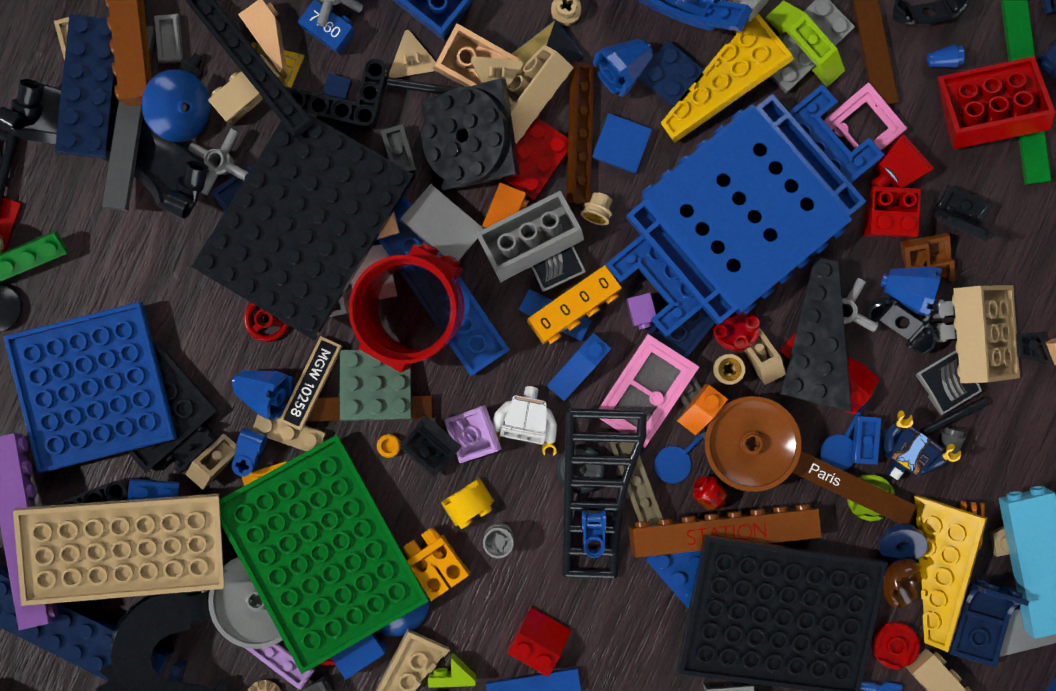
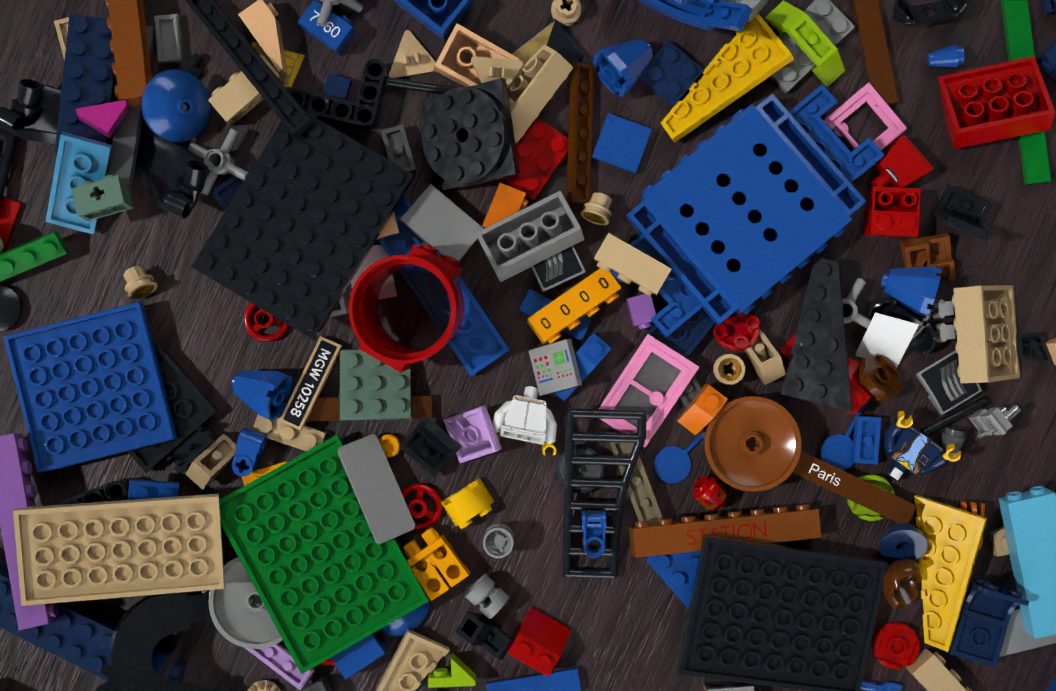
none -> dark azure plate [45,132,112,234]
none -> sand green brick [72,174,133,221]
none -> dark pink slope [76,100,128,138]
none -> tan piece [123,266,158,299]
none -> light grey piece [338,434,415,544]
none -> red piece [401,483,442,530]
none -> black brick [455,611,515,660]
none -> light grey wheel [465,574,509,619]
none -> light grey tile [529,339,582,396]
none -> tan brick [594,233,671,296]
none -> white sticker [855,312,919,367]
none -> reddish brown plate [856,354,902,401]
none -> light grey piece [969,405,1021,438]

